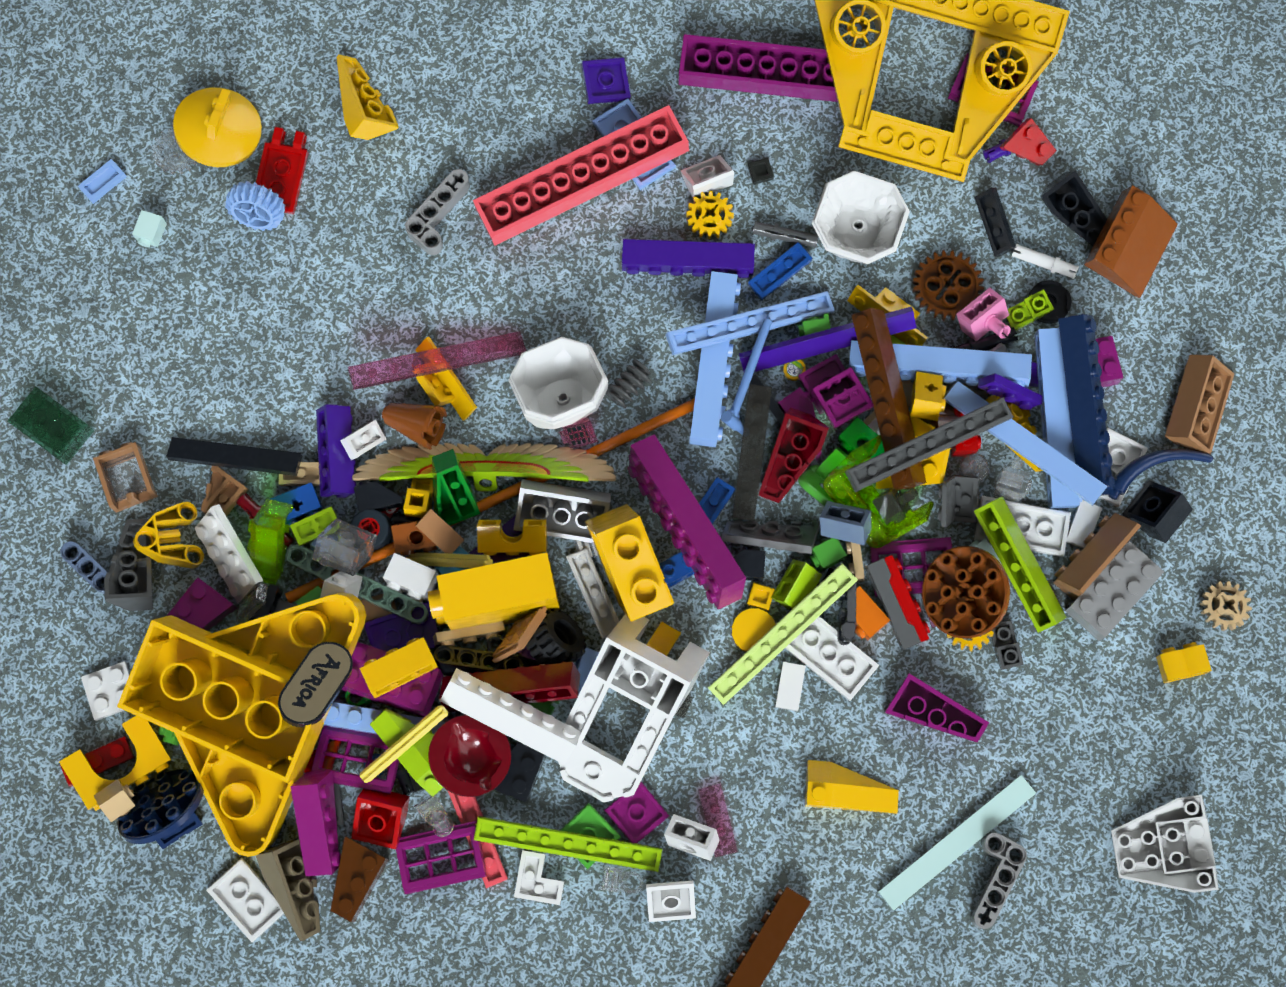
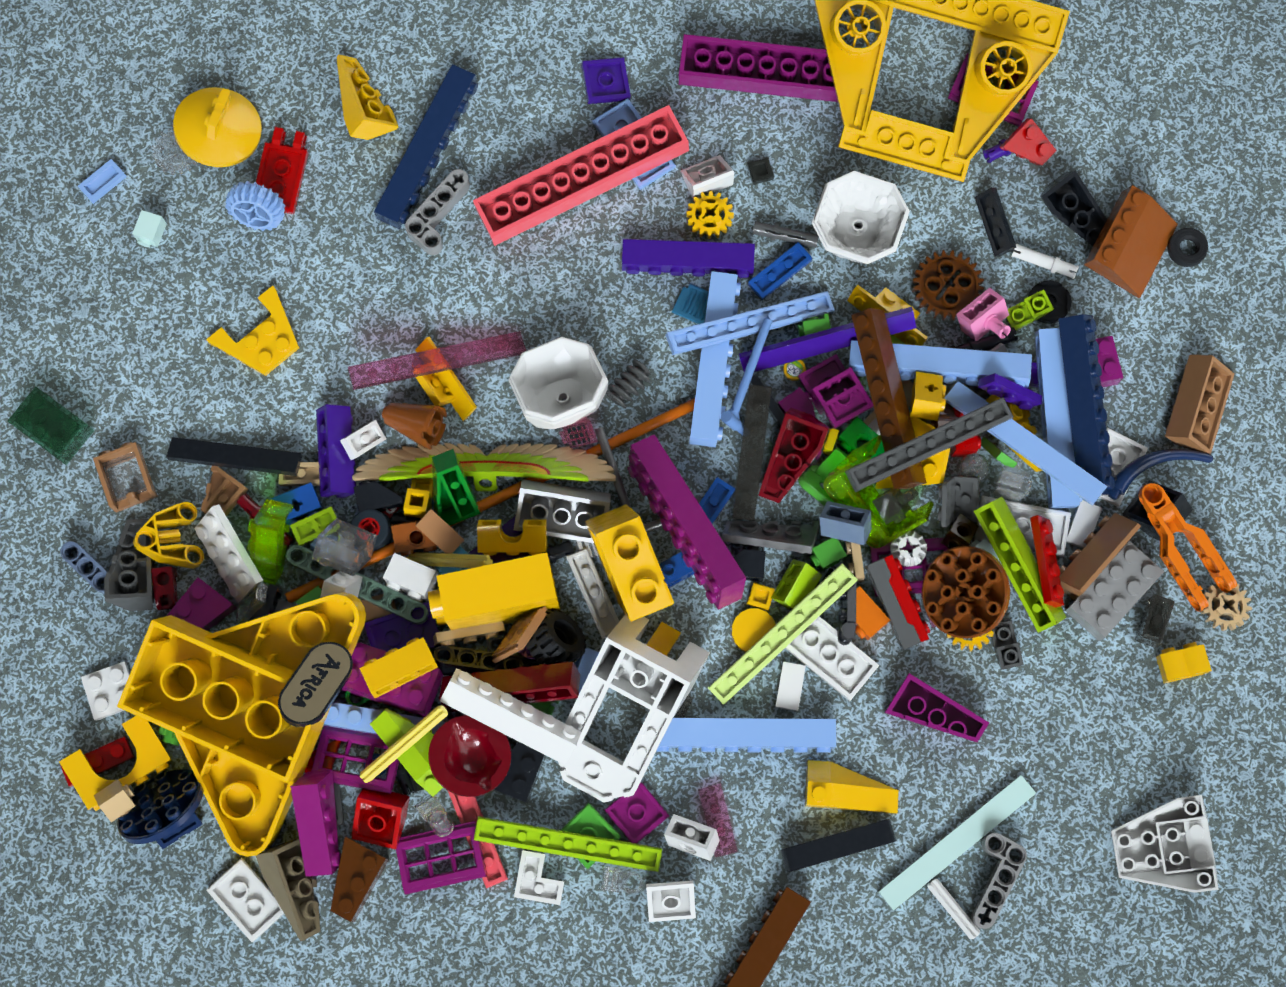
none -> dark red leg [151,566,178,611]
none -> yellow wing [206,285,299,376]
none -> dark blue brick [374,64,478,229]
none -> black pin [542,540,574,564]
none -> flat silver bar [595,427,662,534]
none -> light blue brick [656,718,836,753]
none -> dark azure window [672,284,709,324]
none -> black beam [781,819,896,873]
none -> yellow tile [823,428,839,456]
none -> white gear [890,531,927,567]
none -> white axle [927,879,980,939]
none -> dark brown brick [941,514,979,549]
none -> bright green tile [981,437,1017,470]
none -> red plate [1030,515,1064,608]
none -> clear smoke brick [1135,594,1175,648]
none -> orange piece [1138,483,1237,612]
none -> black tyre [1168,228,1208,267]

